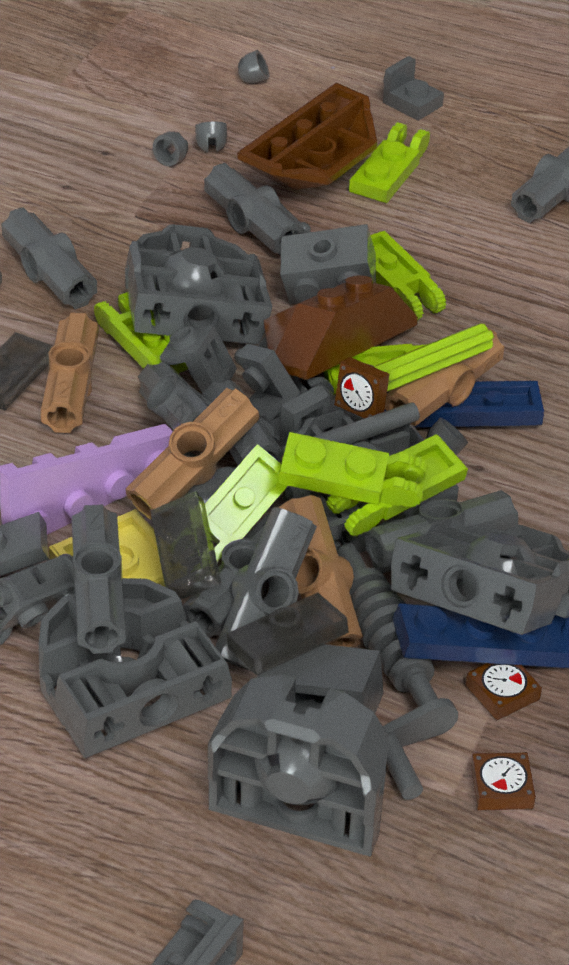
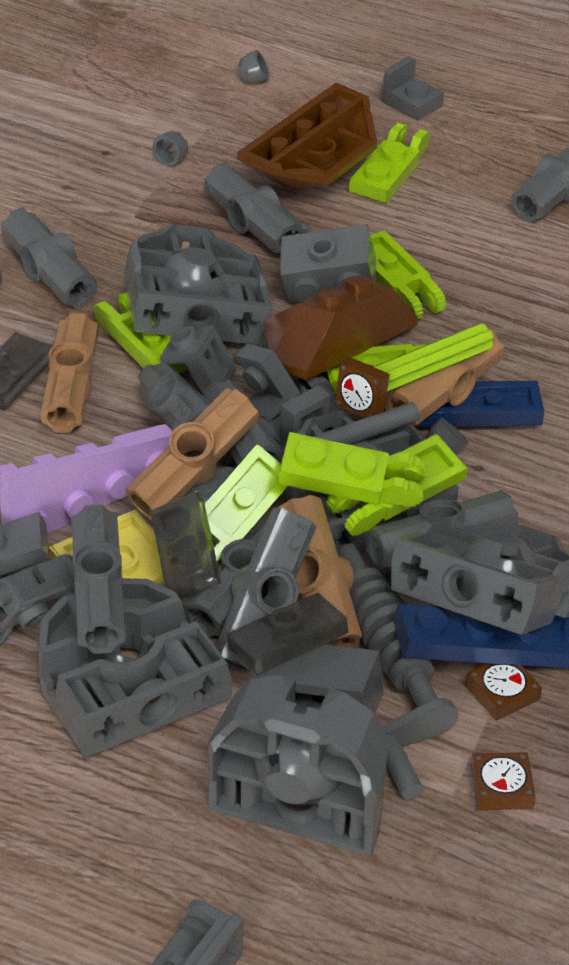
dark grey hinge [195,121,228,152] -> none

